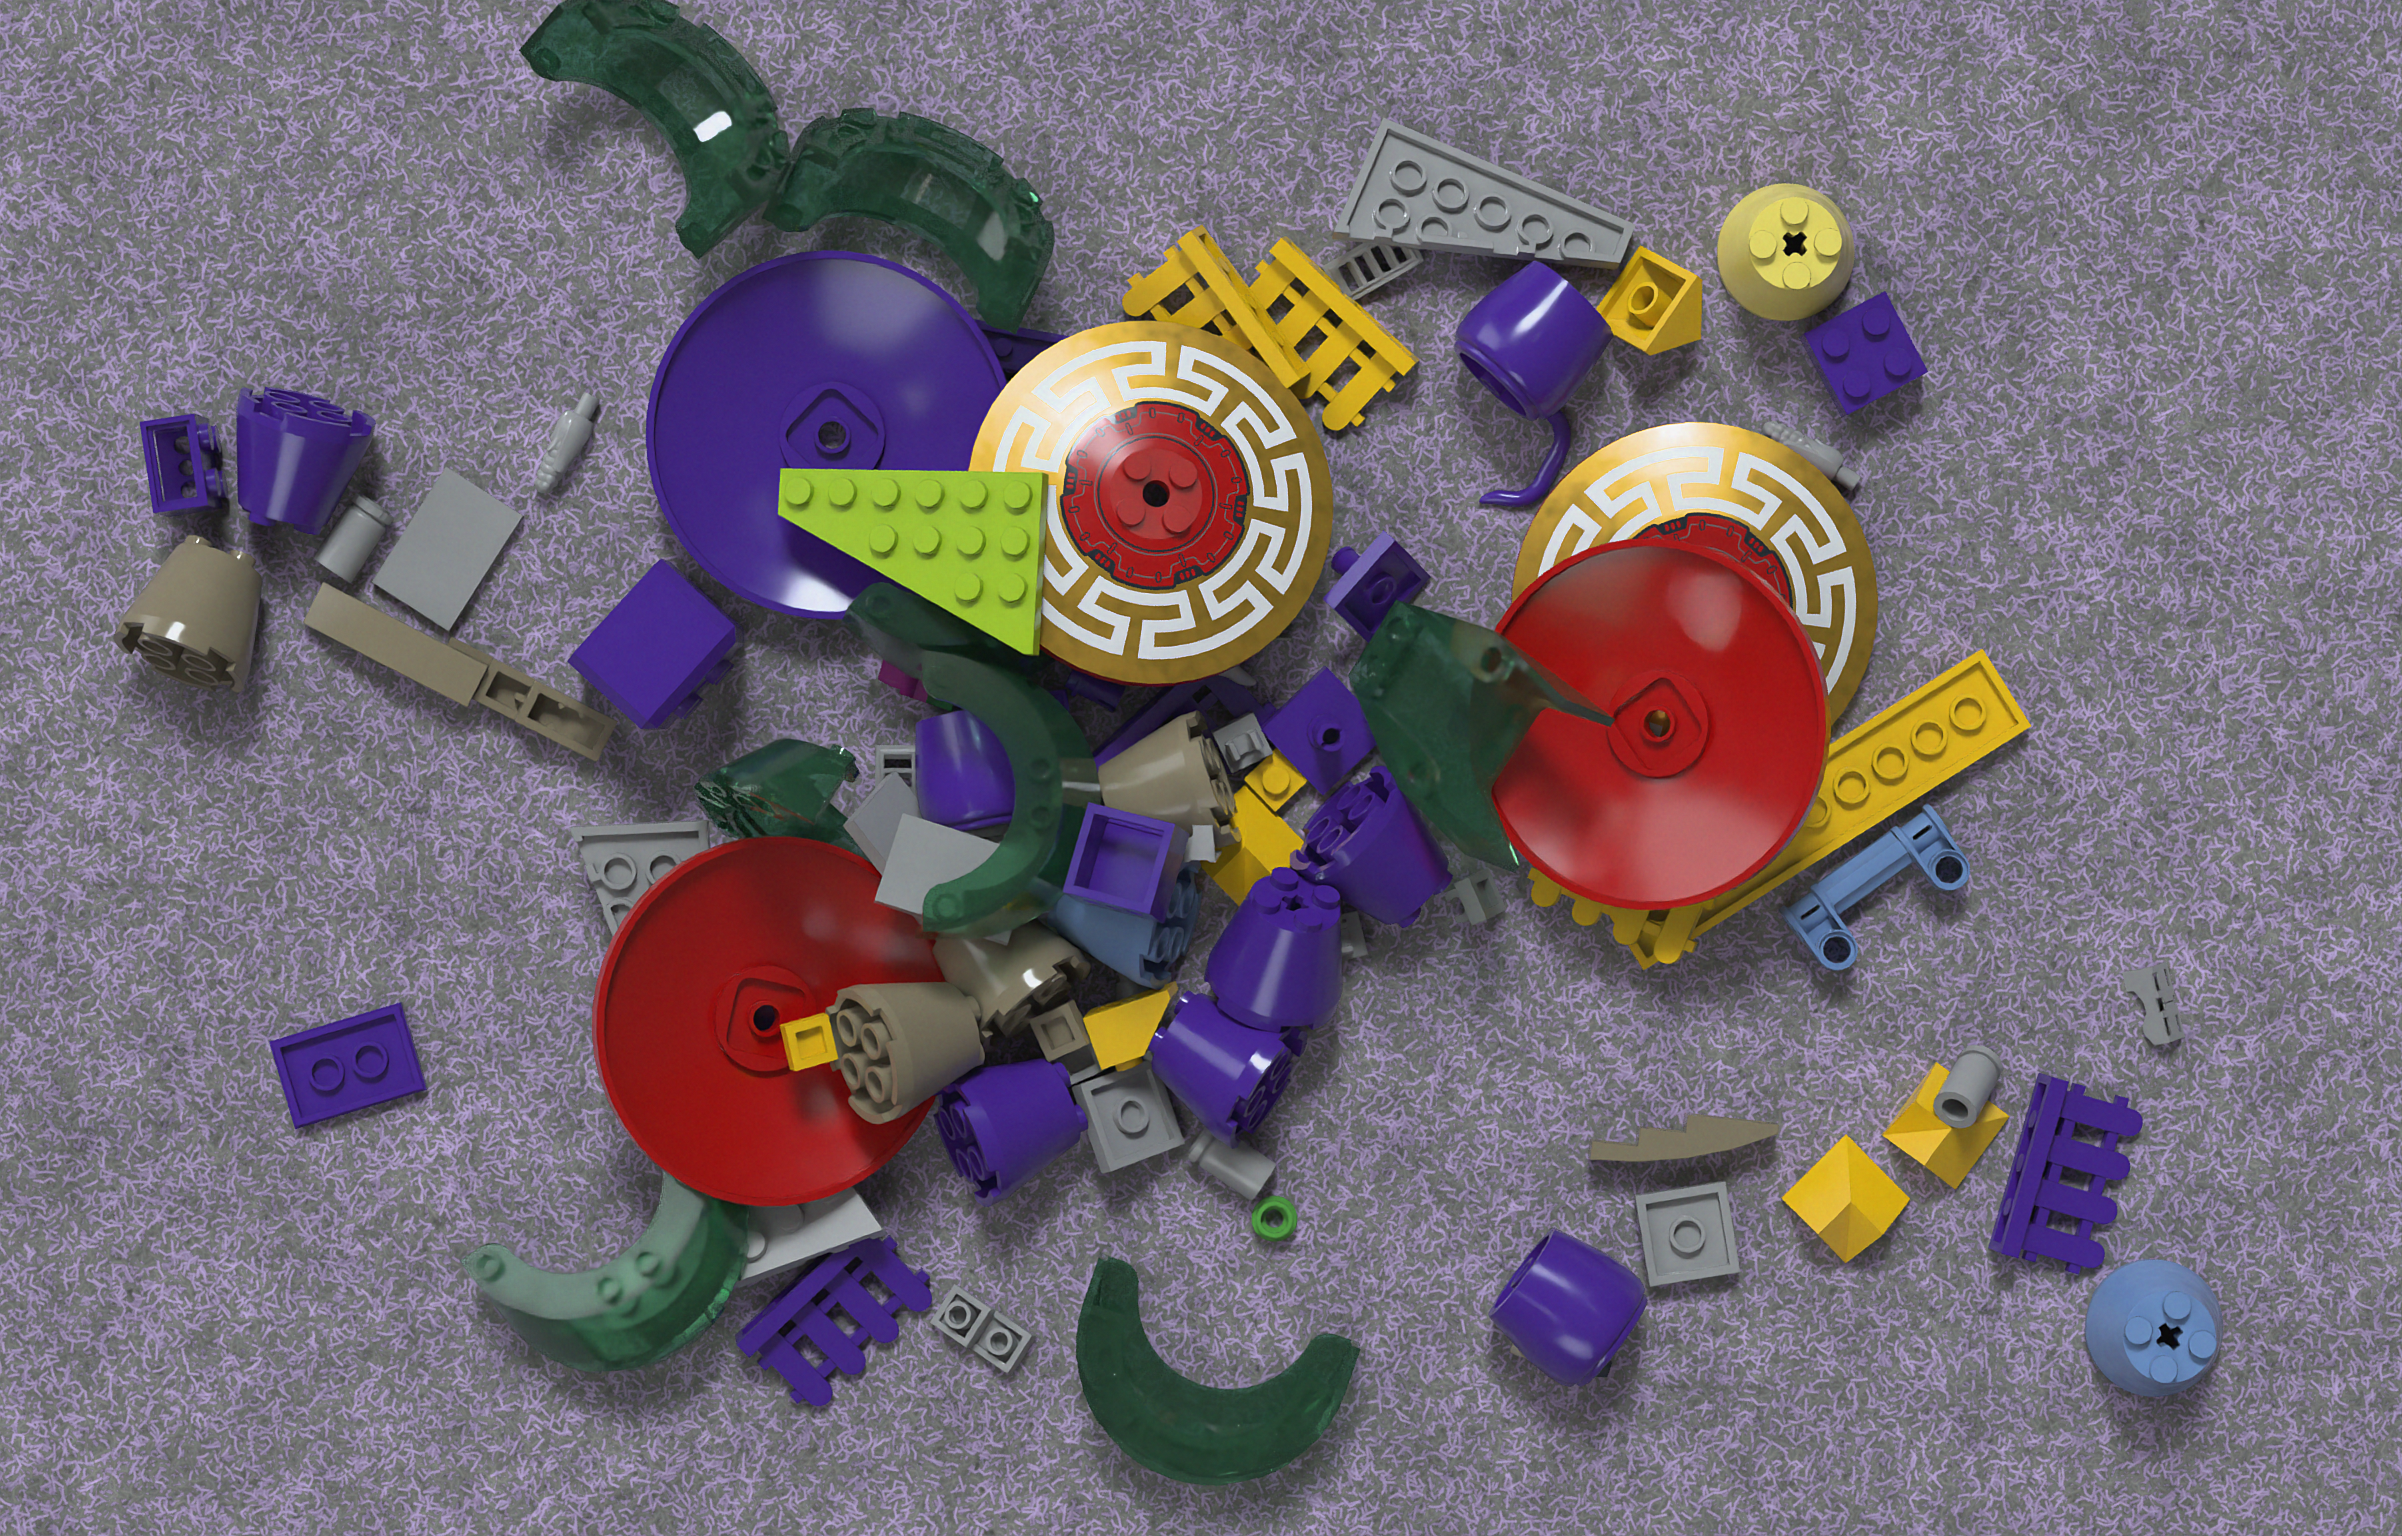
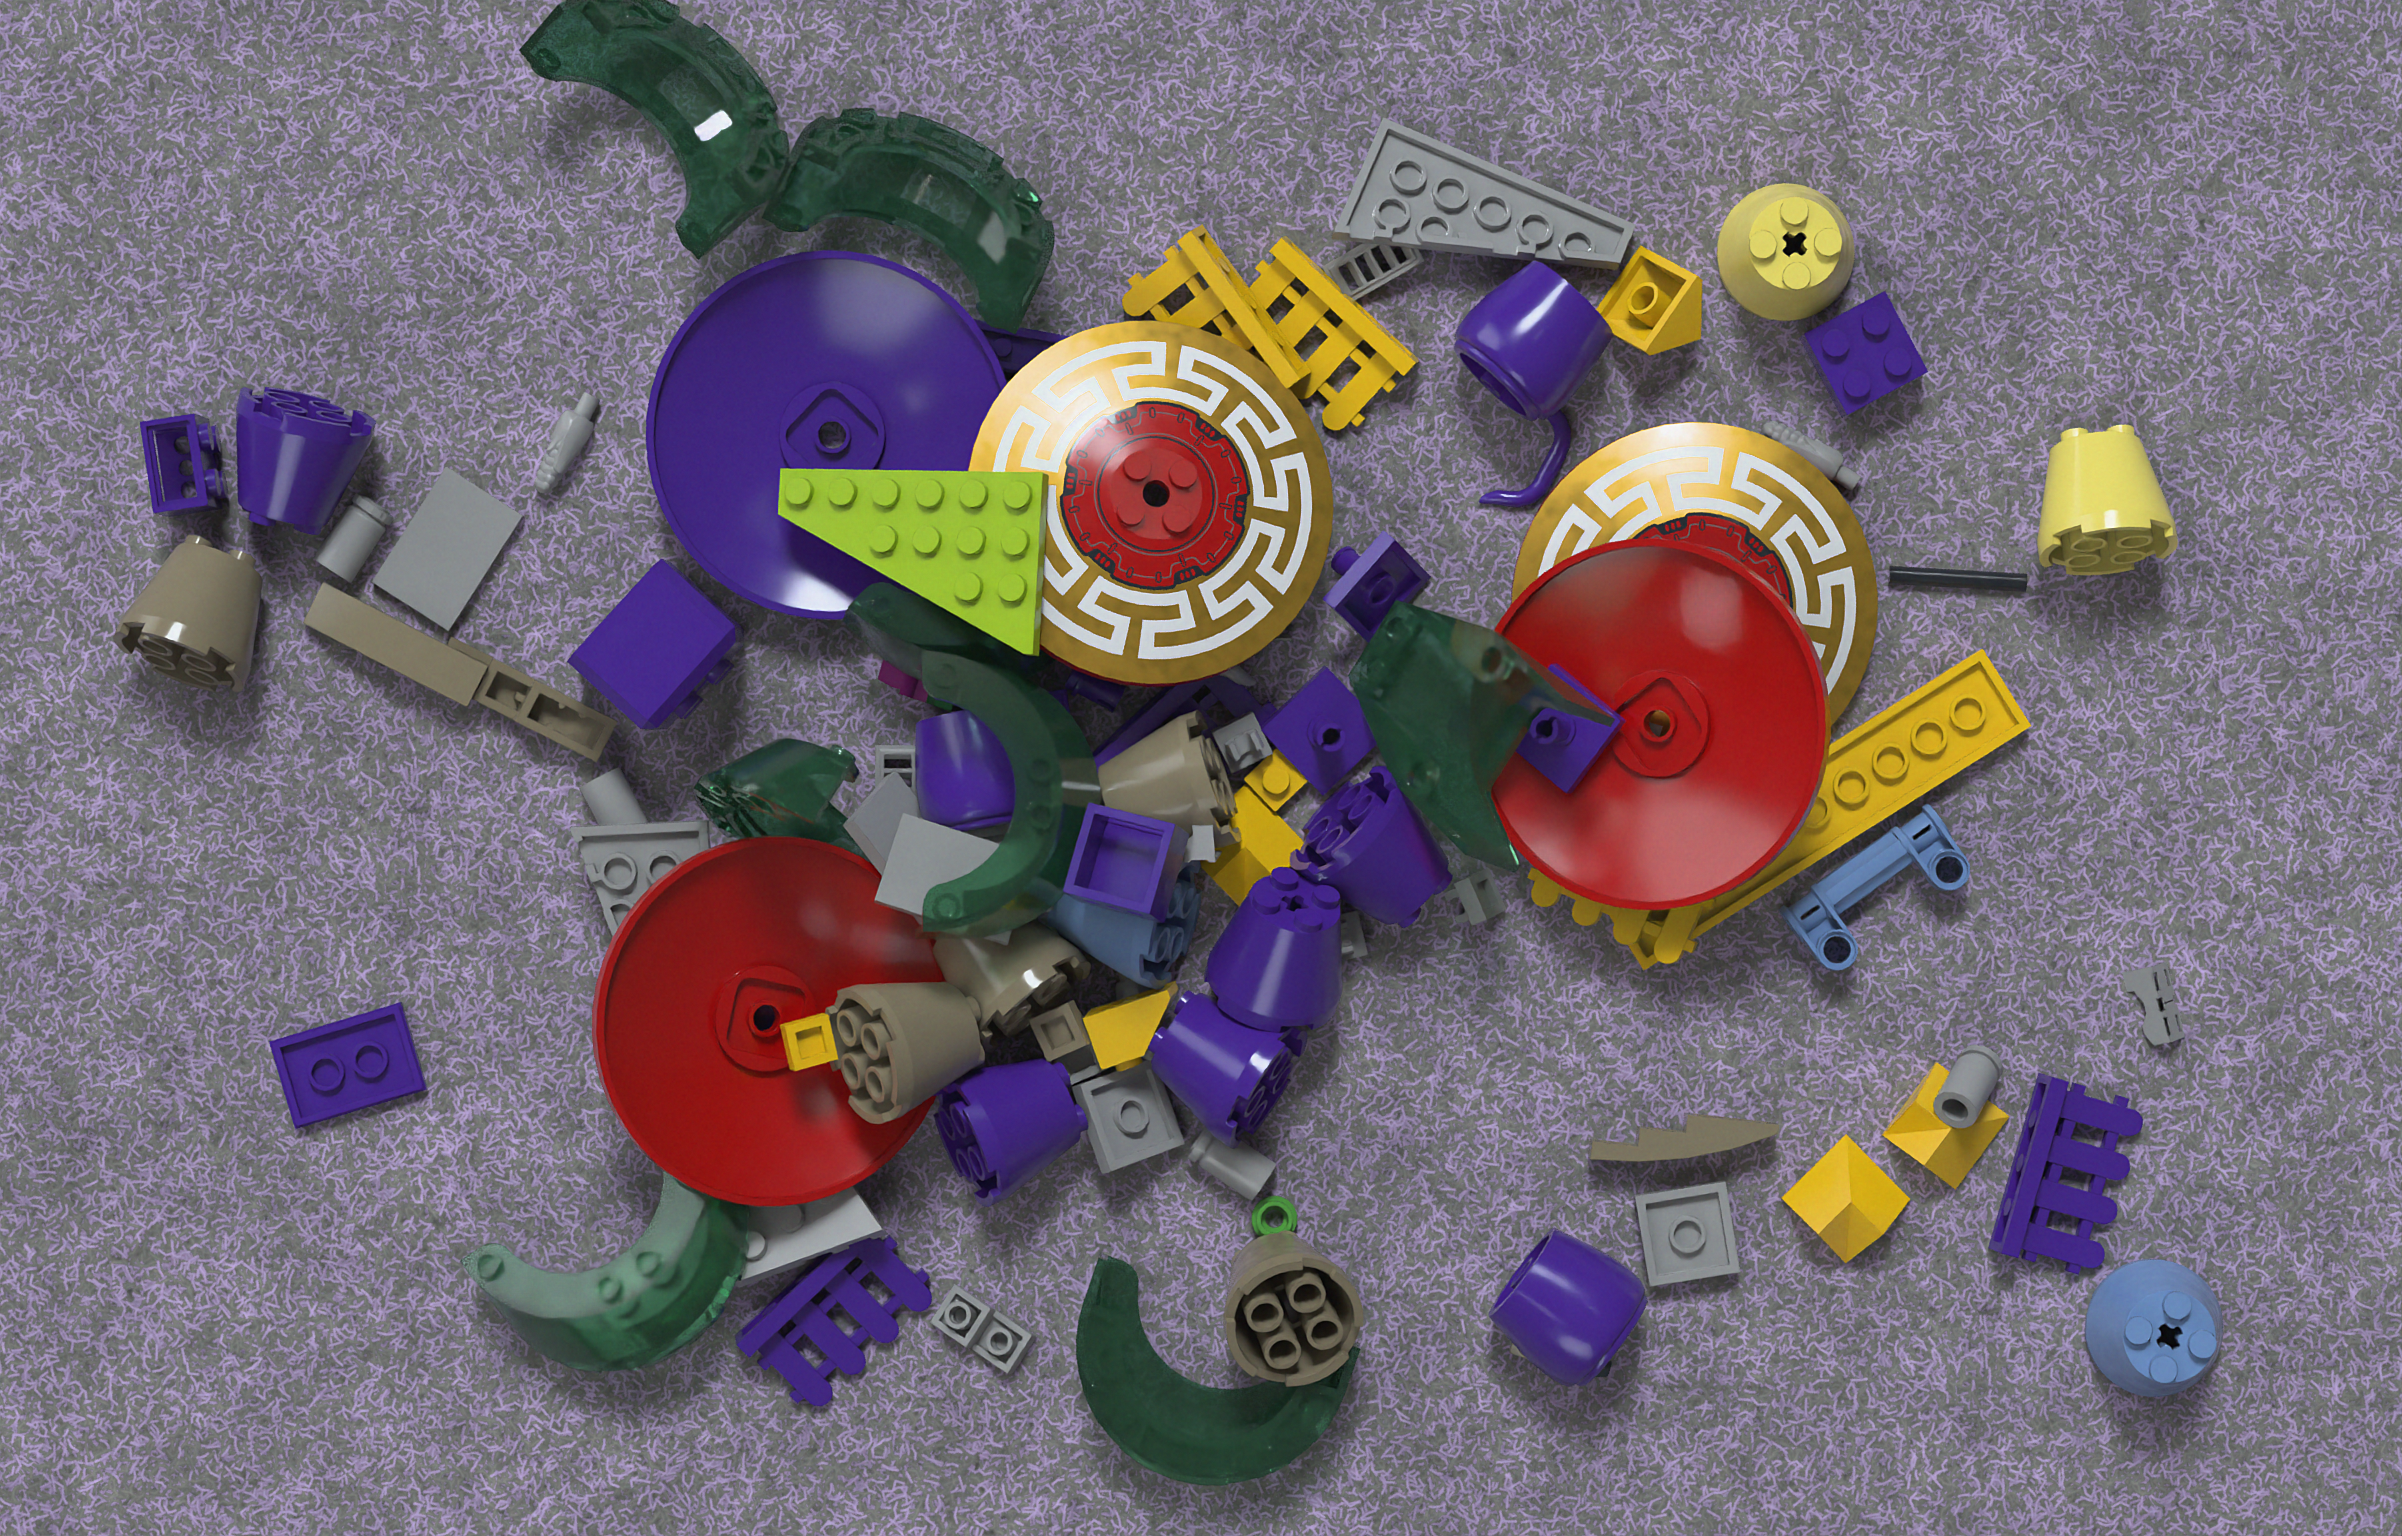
none -> light grey piece [579,767,648,825]
none -> dark tan cone [1223,1230,1364,1387]
none -> dark purple tile [1498,664,1626,793]
none -> black bar [1888,566,2027,592]
none -> light yellow cone [2037,425,2178,575]

